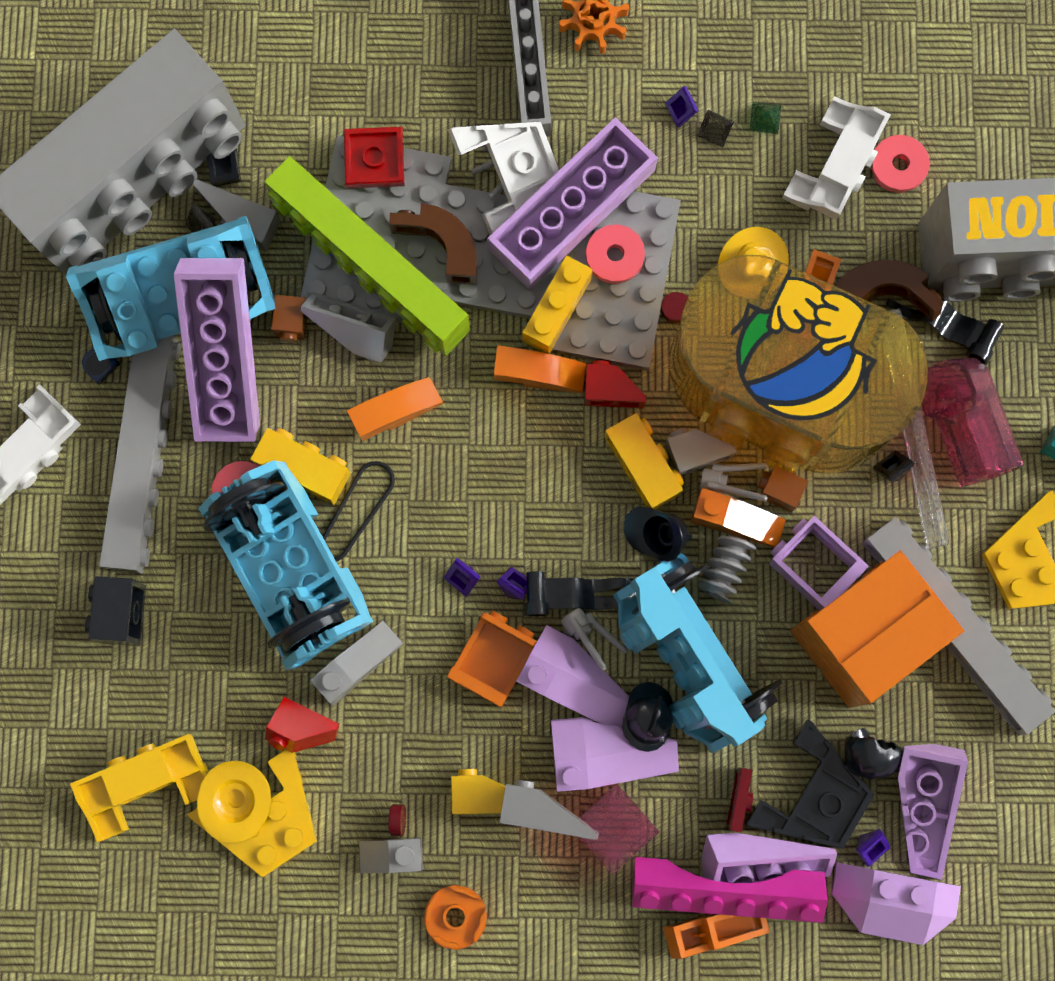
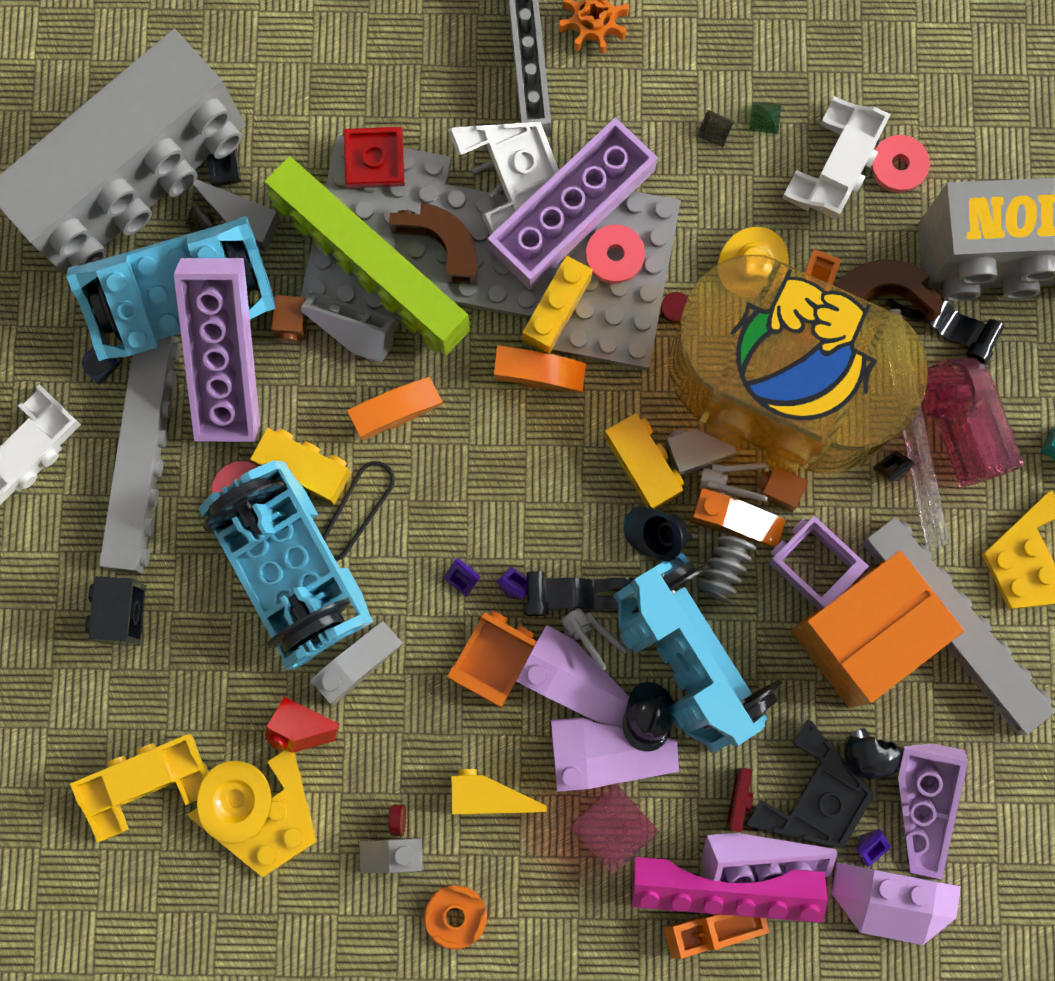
light grey slope [500,779,599,840] -> none
red slope [584,360,646,409] -> none
dark purple slope [665,86,699,127] -> none

